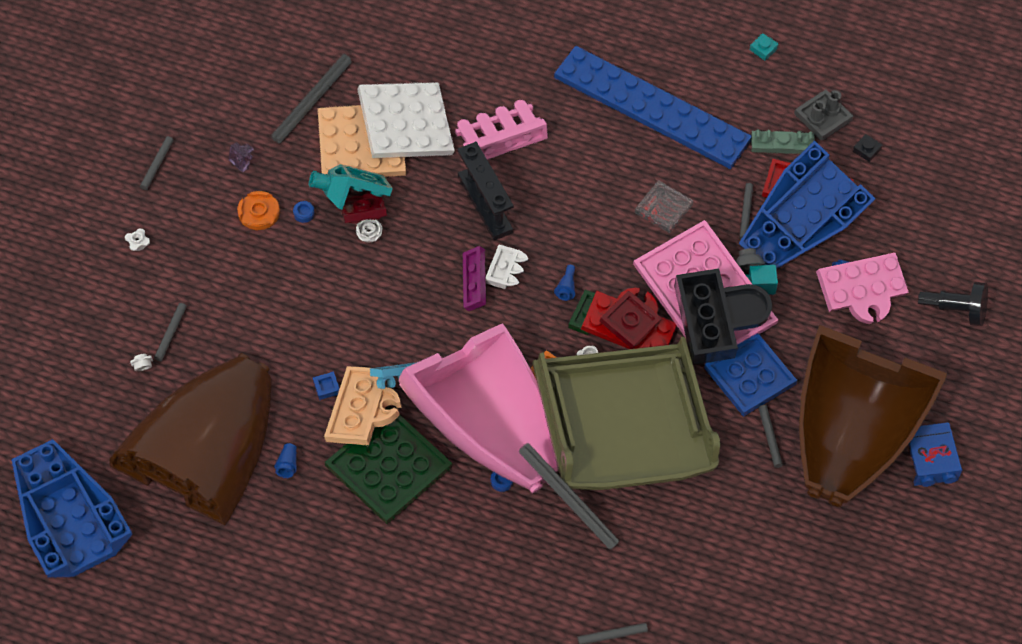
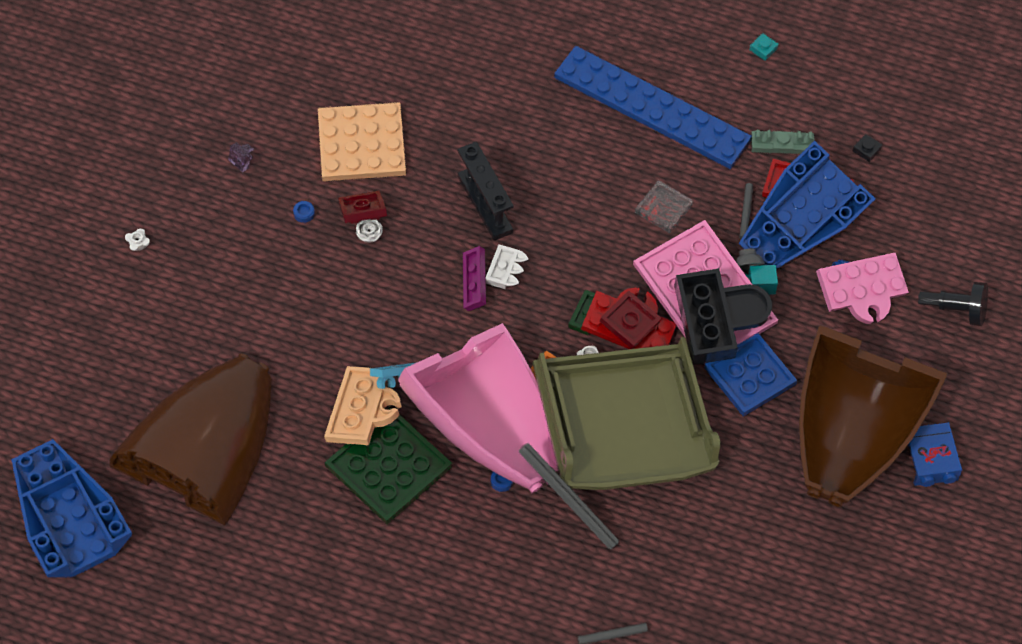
white plate [130,354,153,371] -> none
dark grey bar [140,136,174,190] -> none
dark grey bar [154,303,187,362] -> none
orange tile [237,191,280,230] -> none
dark grey axle [272,54,351,143] -> none
blue cone [274,443,297,478] -> none
teal plate [309,164,393,209] -> none
blue tile [313,372,340,400] -> none
white plate [358,83,454,158] -> none
bright pink fence [455,100,548,159] -> none
blue cone [554,264,575,301] -> none
dark grey bar [758,405,783,468] -> none
dark grey plate [794,89,853,141] -> none

